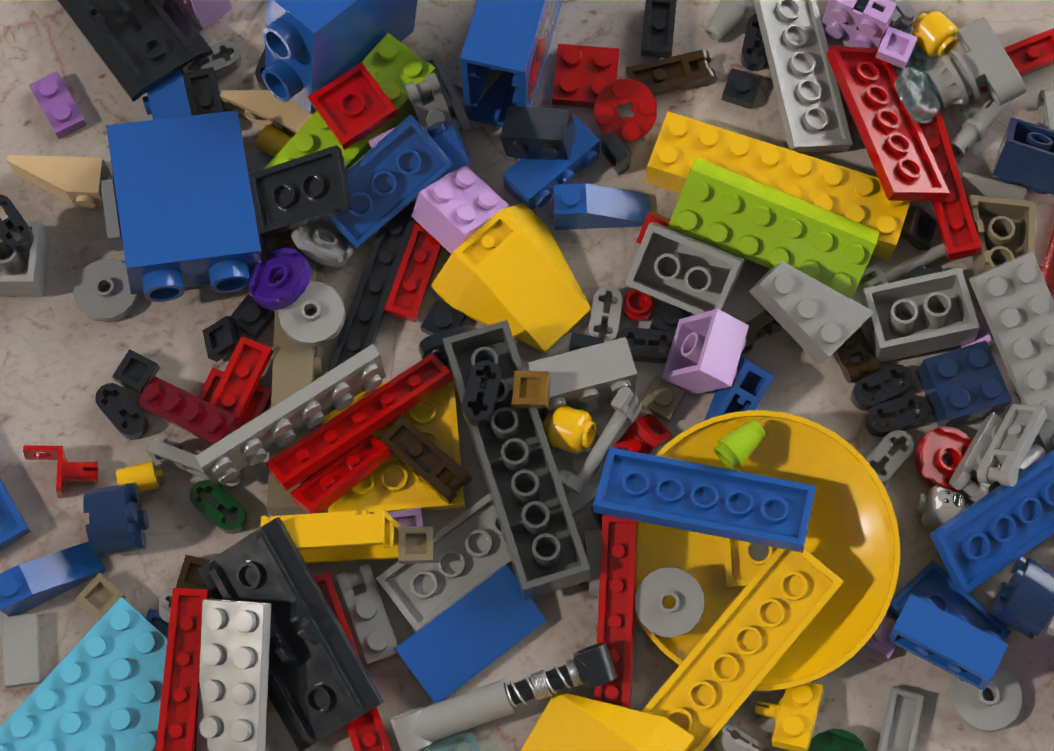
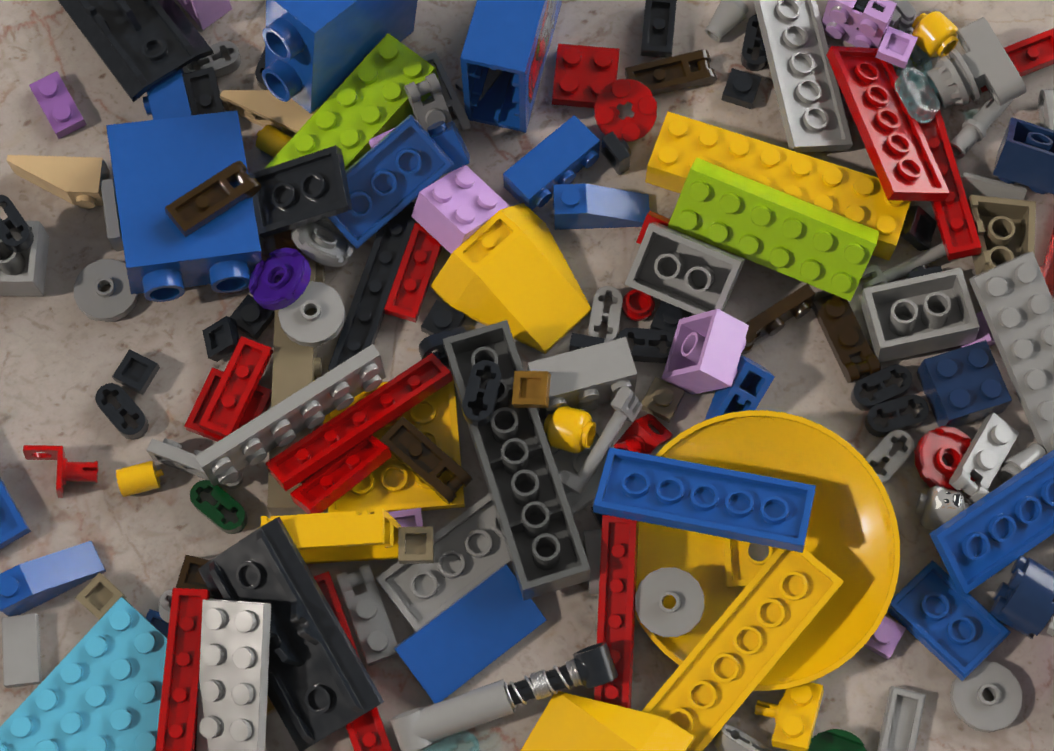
dark blue brick [83,482,149,557] -> none
dark red plate [136,376,244,445] -> none
red plate [308,62,399,150] -> none
black brick [500,106,576,160] -> none
lime cone [714,419,766,470] -> none
light grey wedge [749,261,874,363] -> none
blue brick [887,594,1009,691] -> none
light grey plate [977,404,1047,487] -> none
none -> dark brown plate [165,161,262,237]

